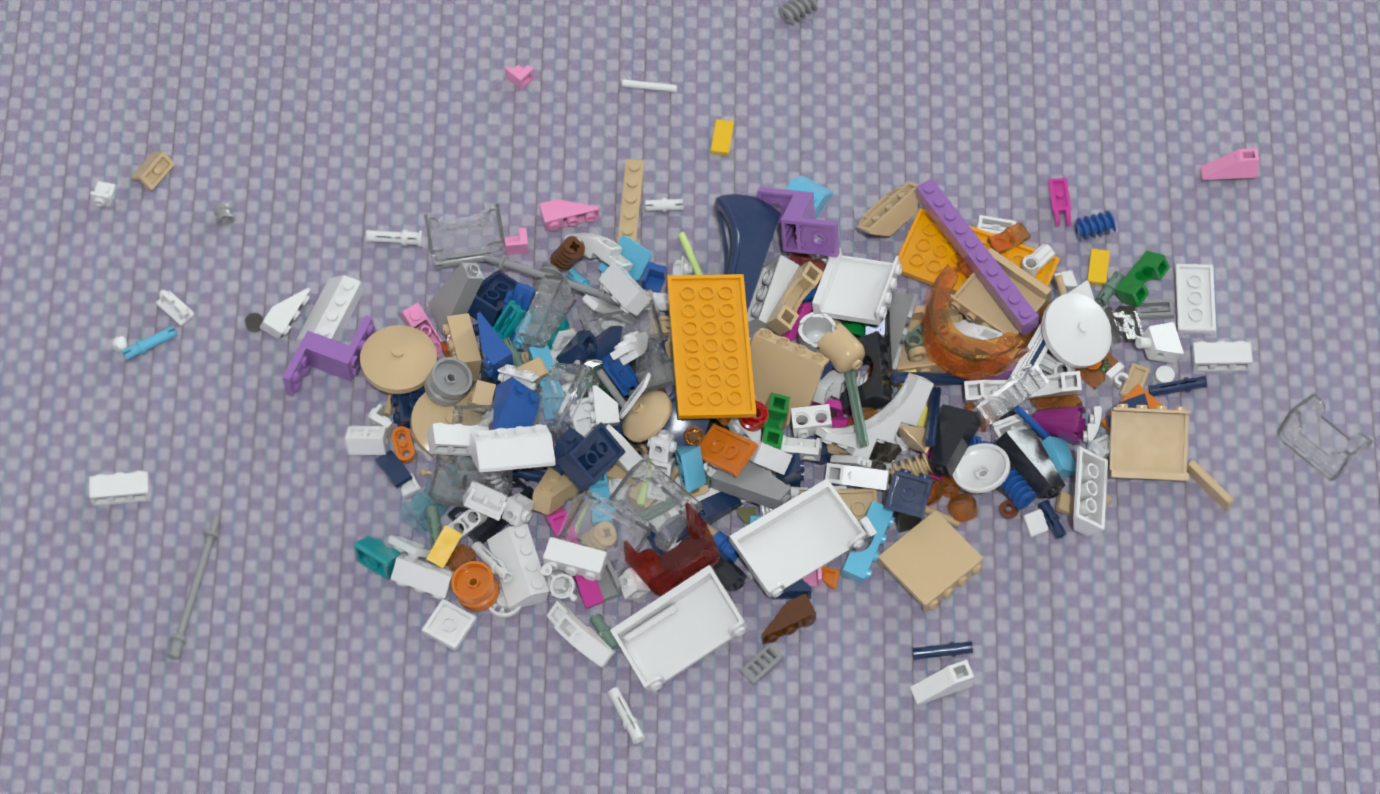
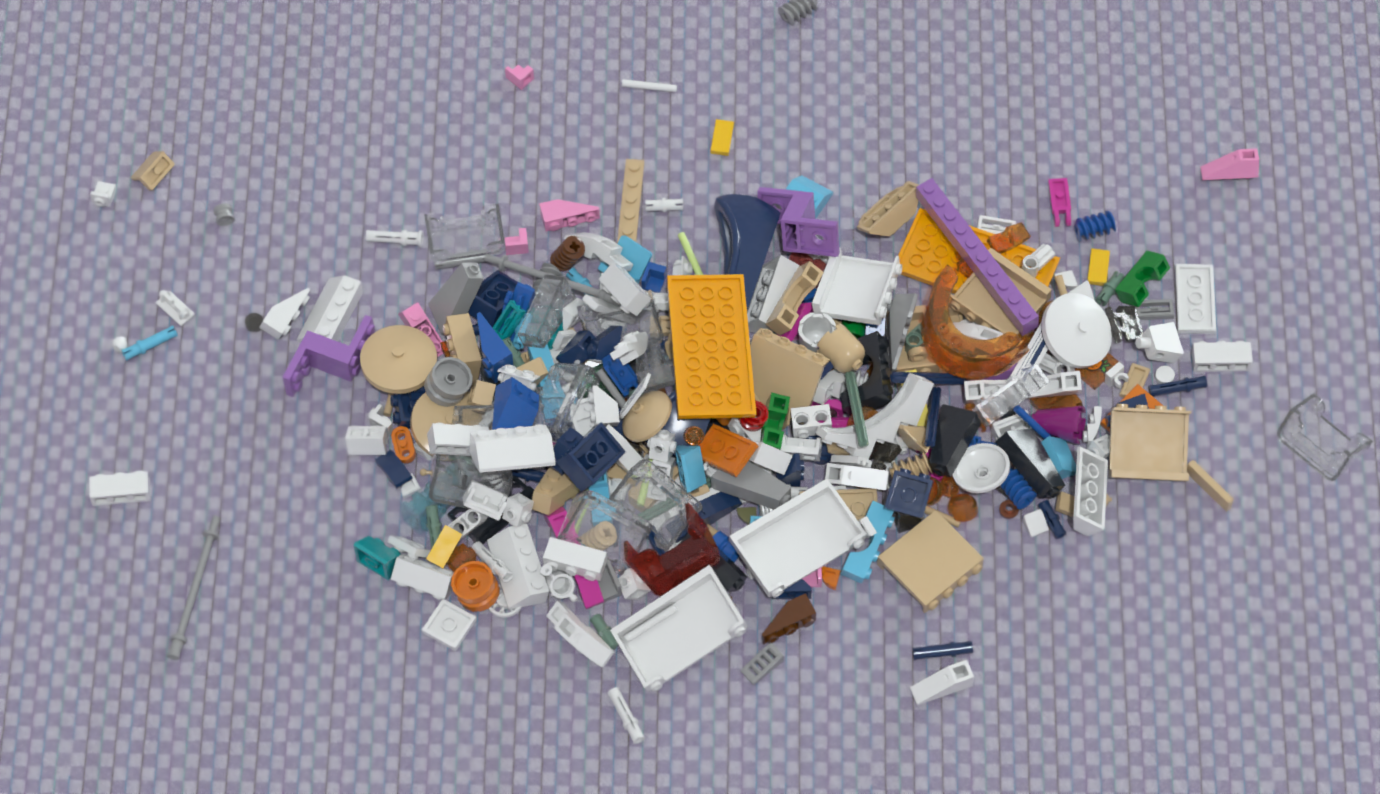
none -> white slope [562,298,589,330]

